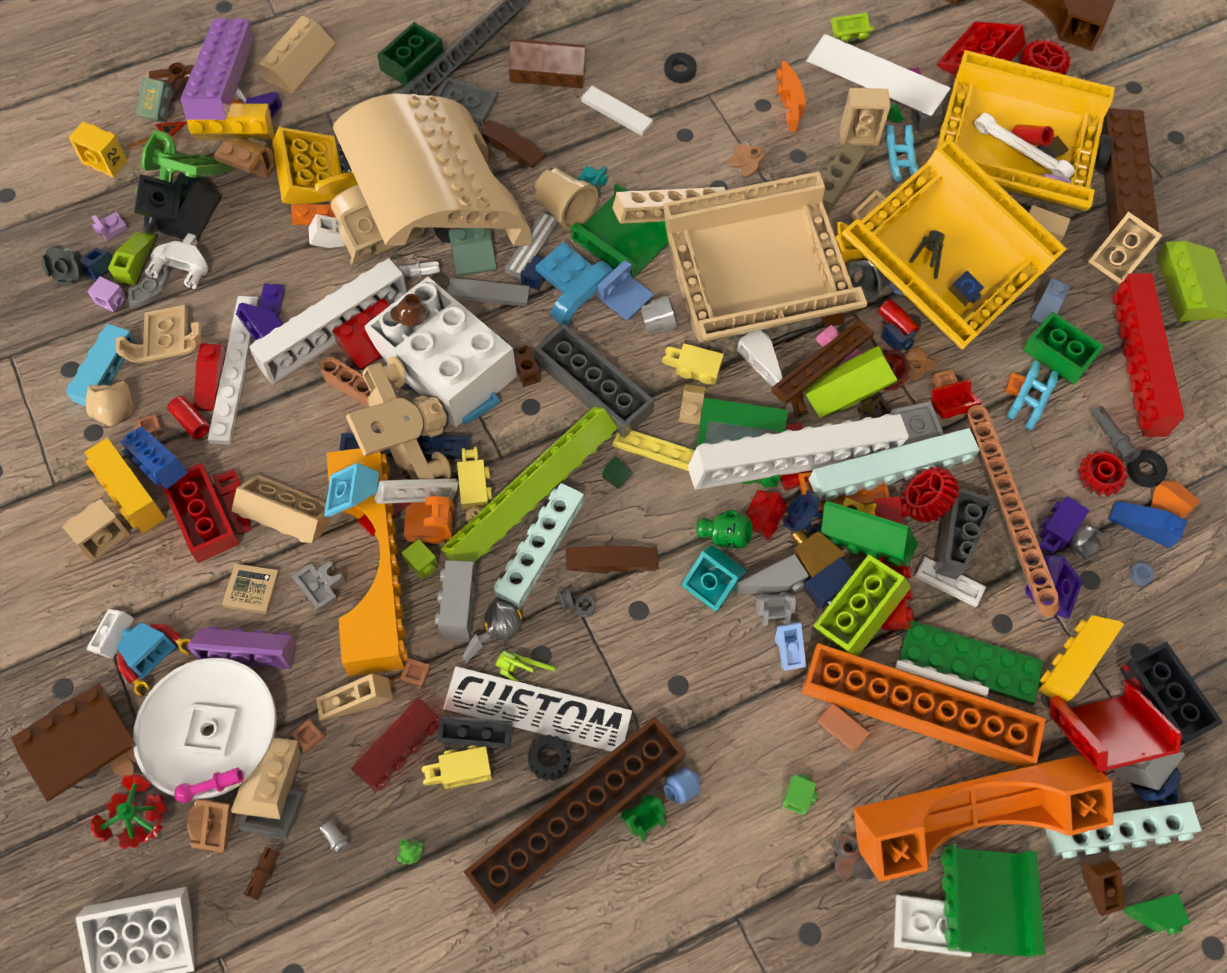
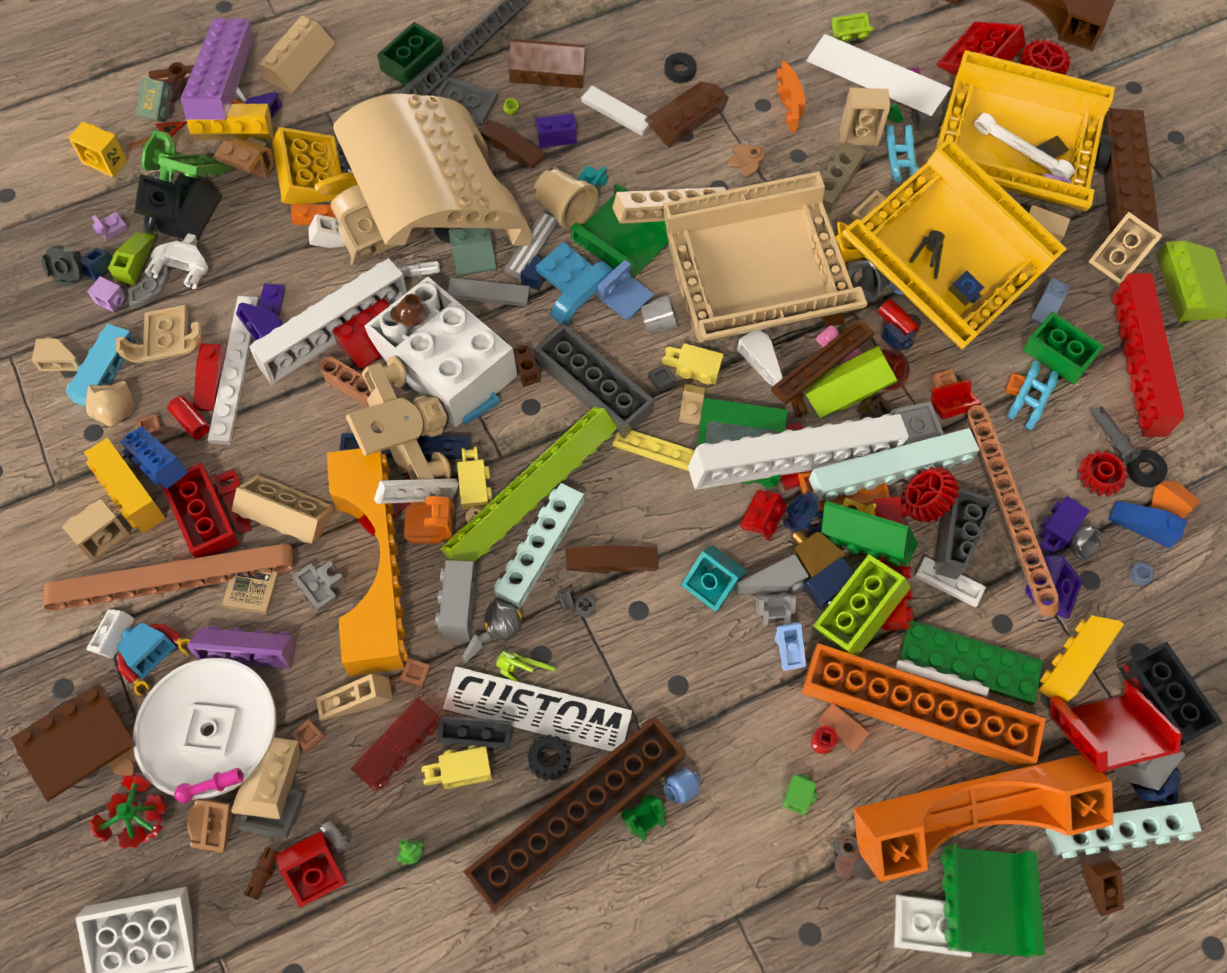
medium azure slope [324,463,379,517] -> none
lime brick [401,539,438,579] -> none
dark green slope [602,456,632,489] -> none
green piece [697,510,753,549] -> none
medium nougat plate [895,347,936,380] -> none
red pin [1011,124,1054,146] -> none
green slope [1123,893,1190,935] -> none
none -> tan slope [32,337,80,371]
none -> nougat beam [43,544,293,611]
none -> red slope [276,831,346,908]
none -> lime hinge [503,98,519,115]
none -> dark purple slope [534,112,577,148]
none -> reddish brown slope [645,82,729,147]
none -> dark grey tile [648,364,677,392]
none -> red wheel [811,726,838,755]

